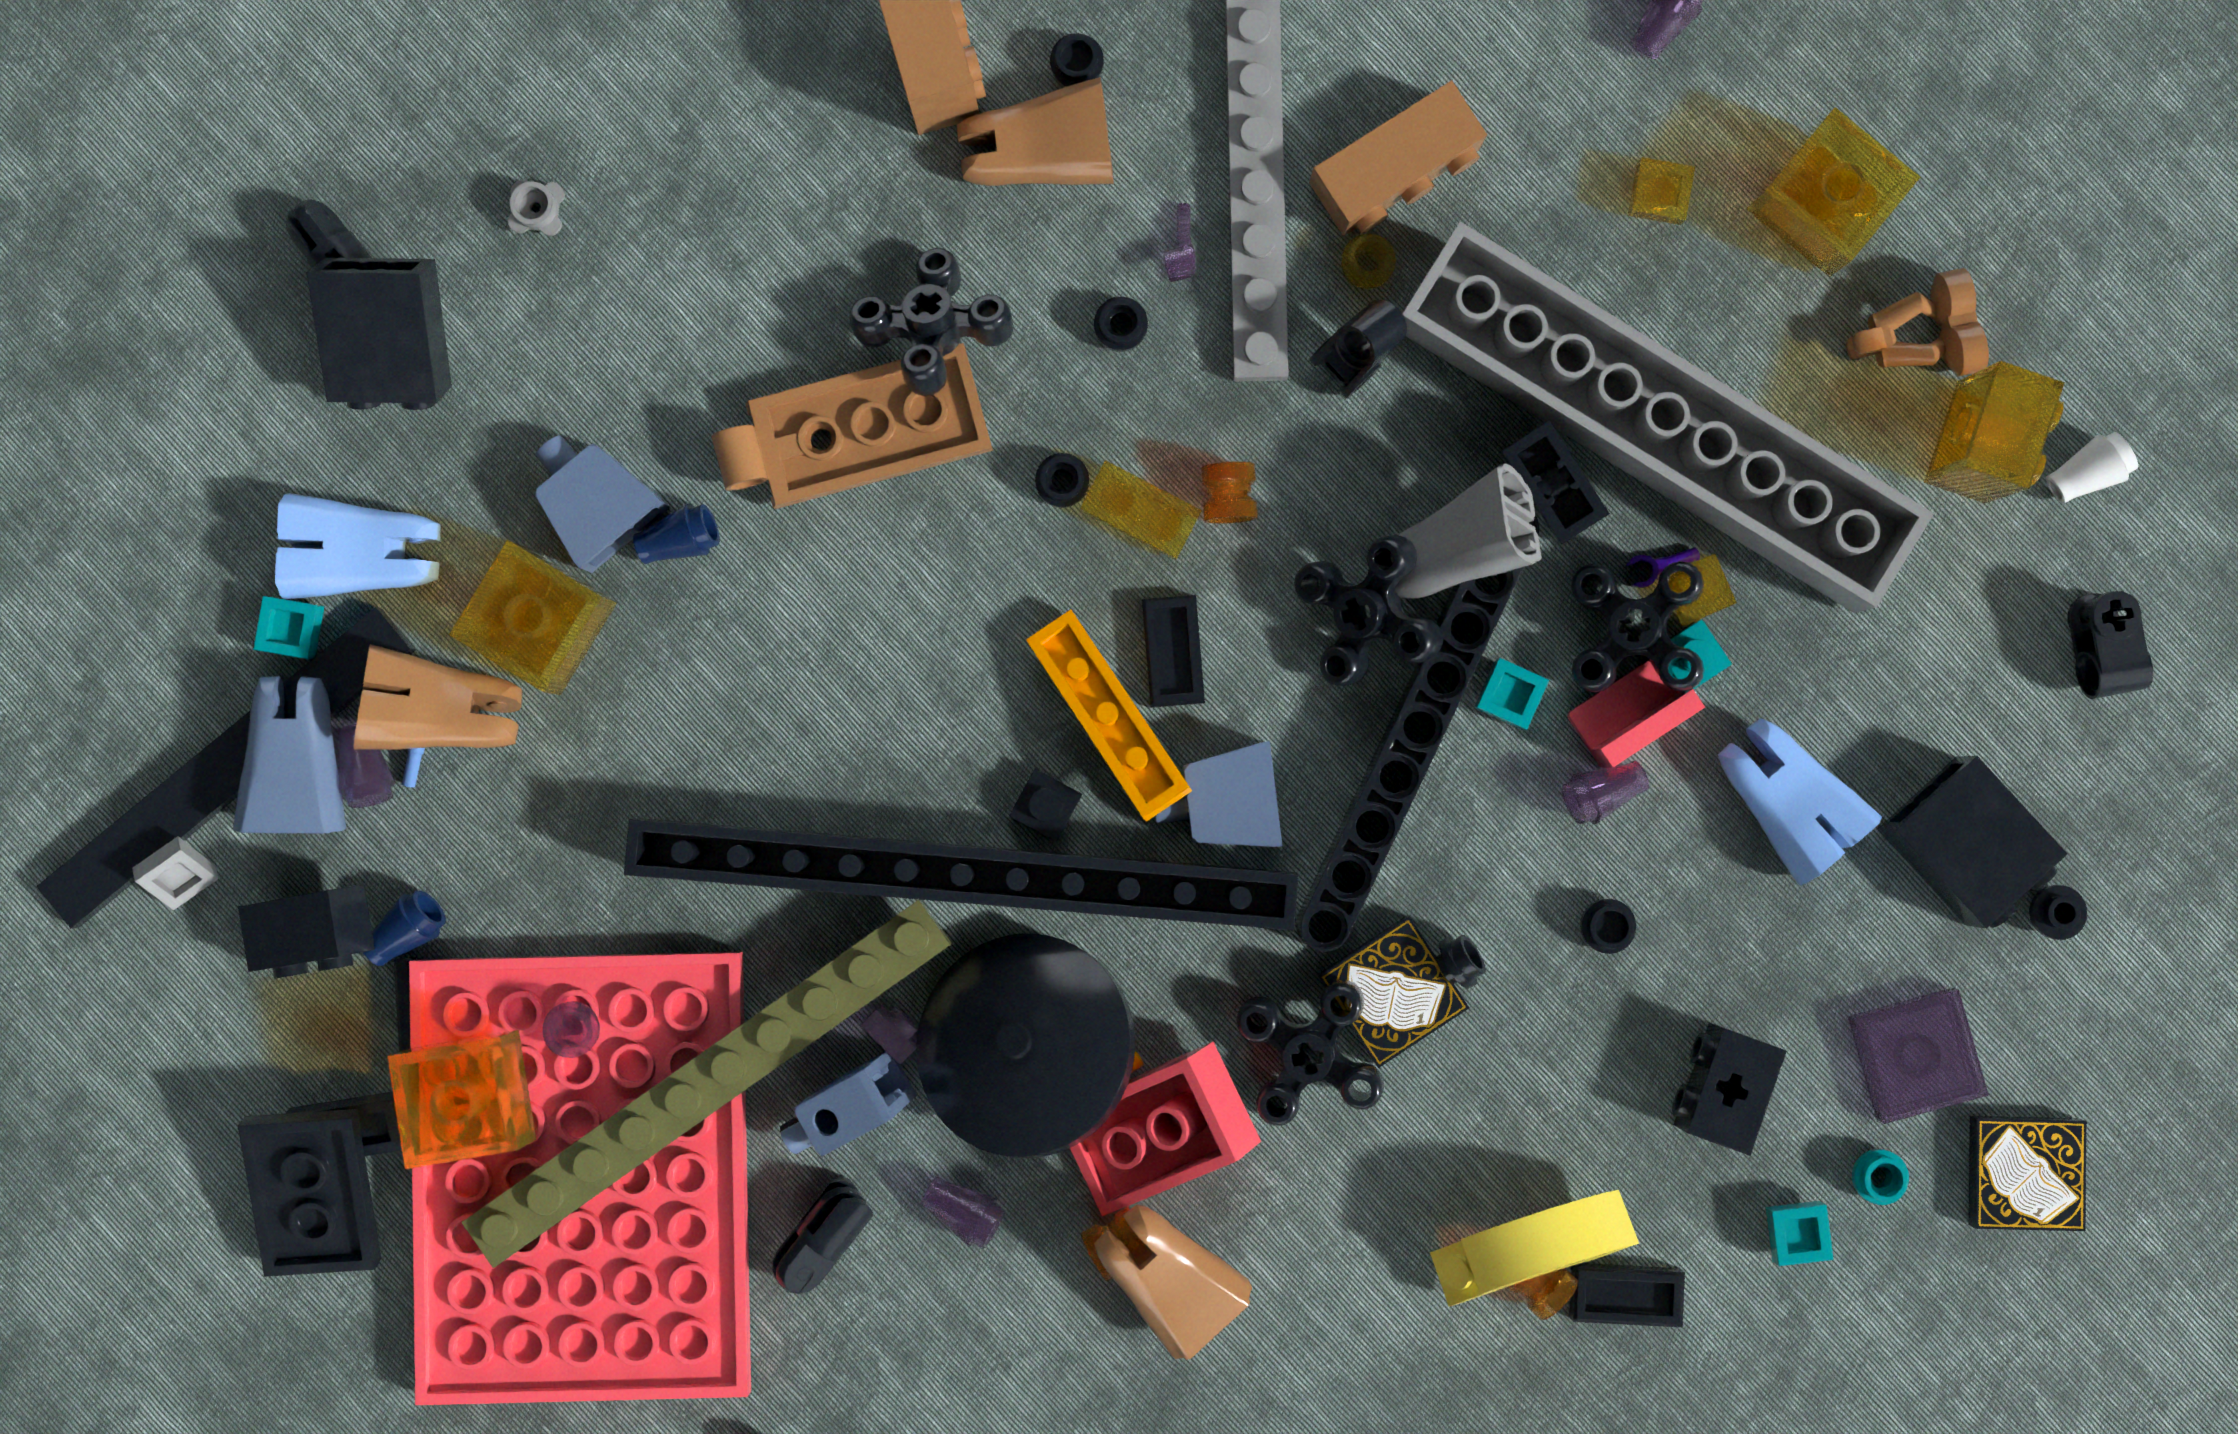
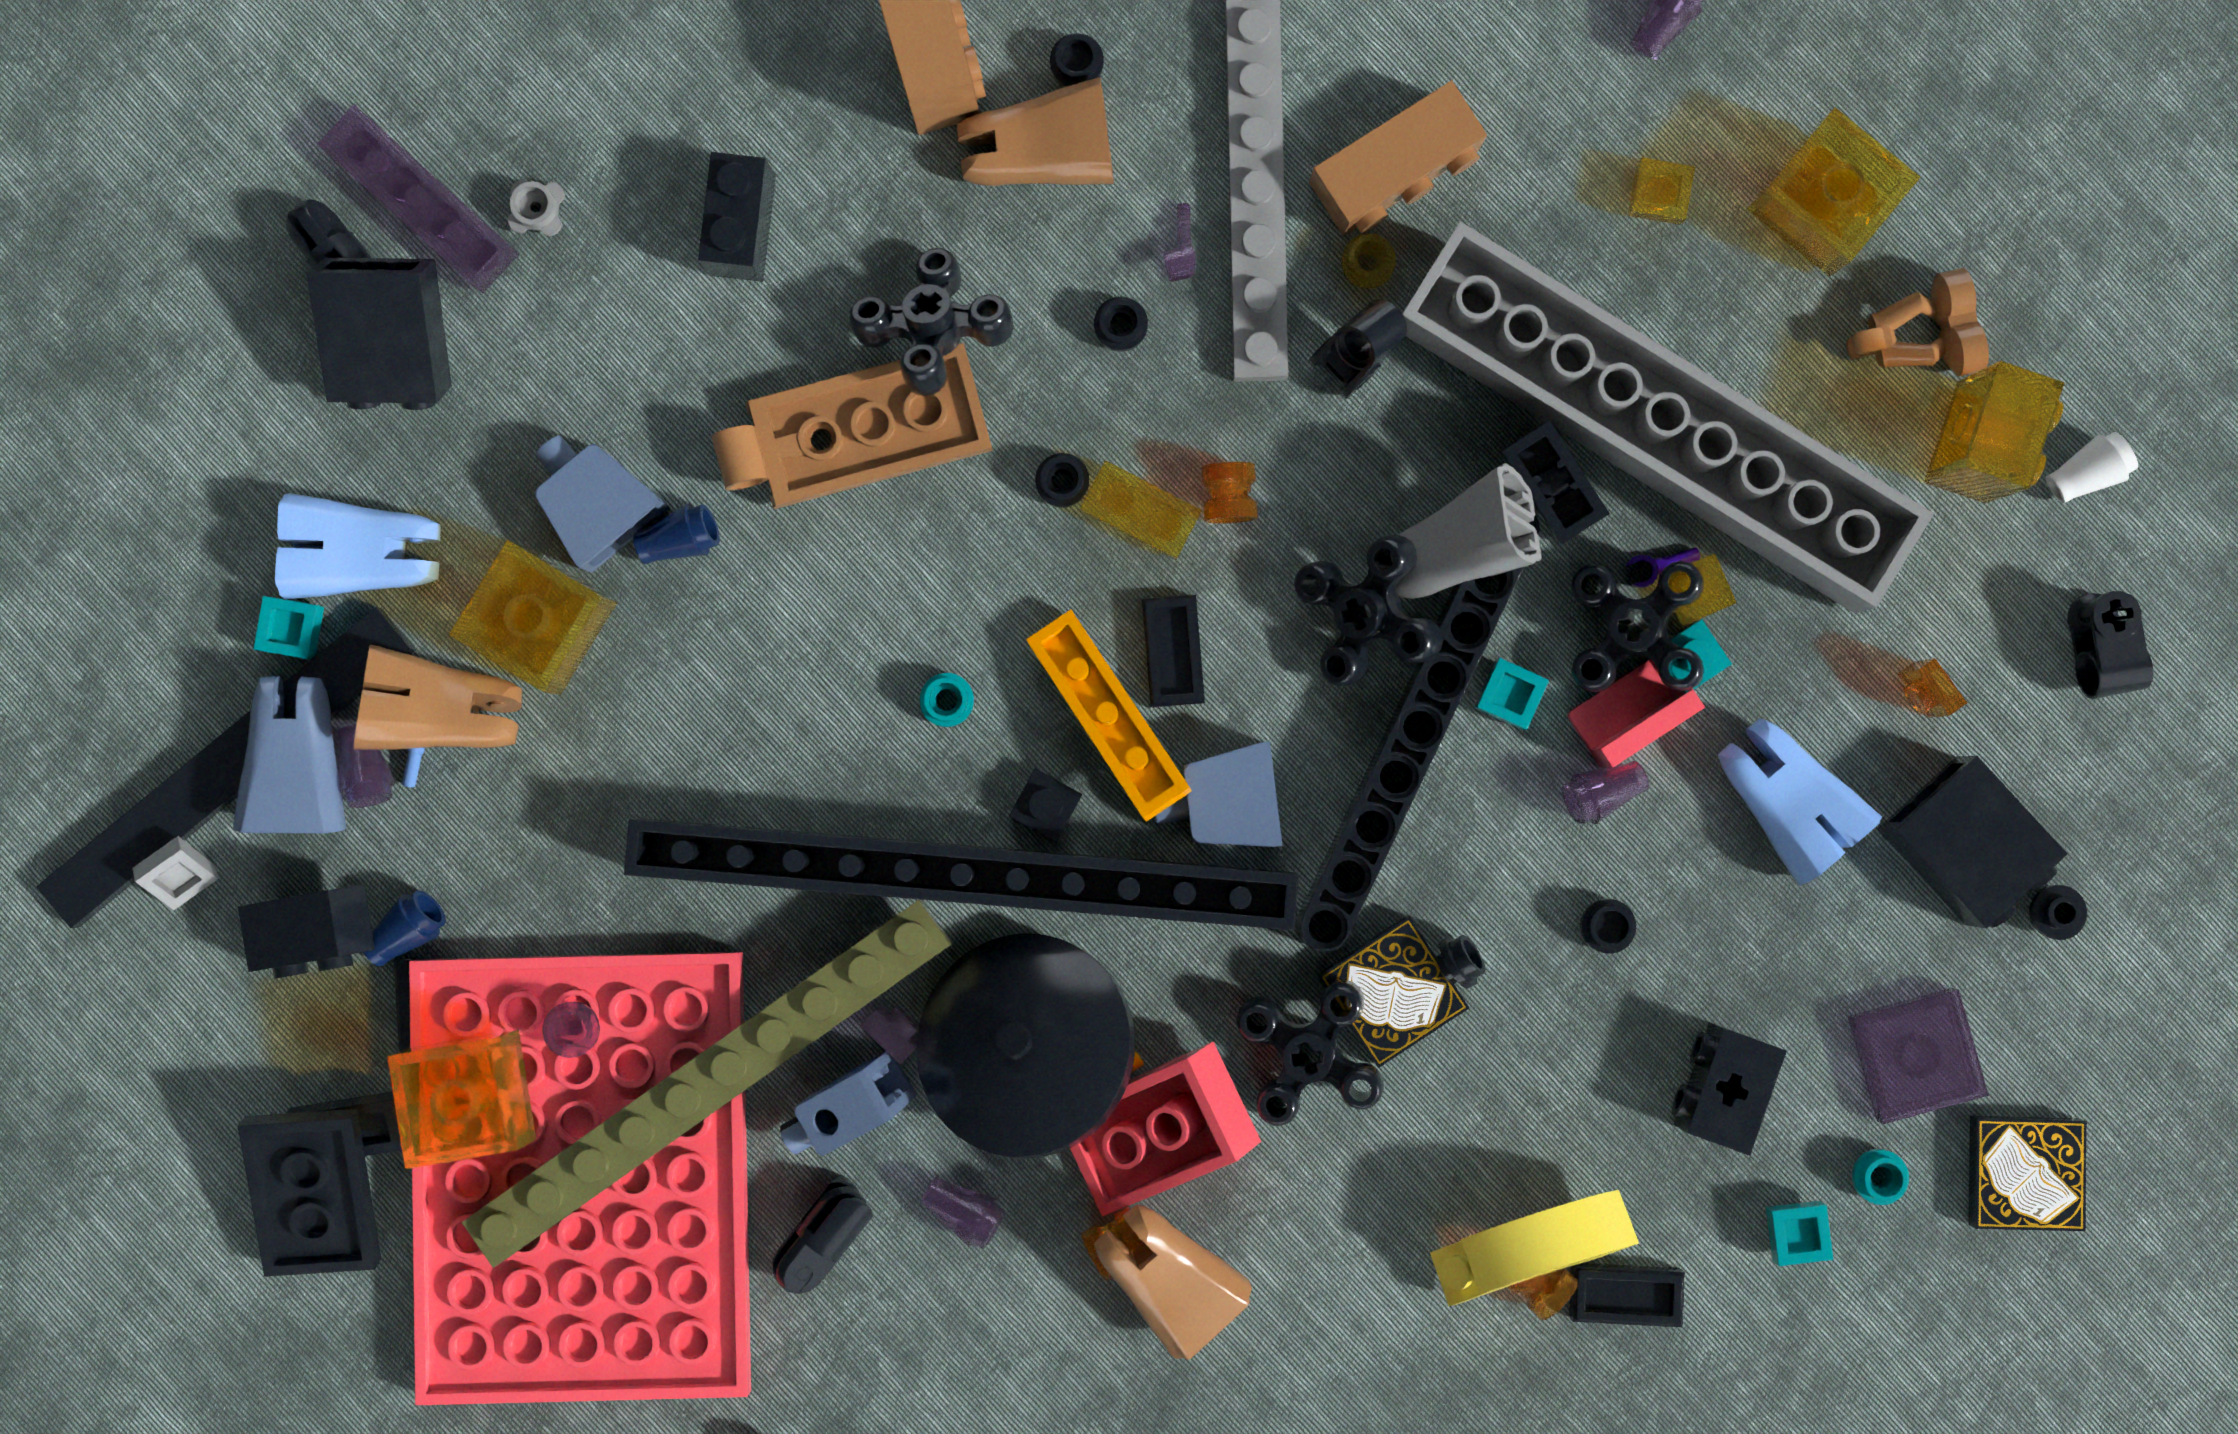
none -> clear purple plate [317,104,519,293]
none -> black brick [698,152,776,282]
none -> teal plate [919,673,974,727]
none -> clear orange plate [1898,658,1967,718]

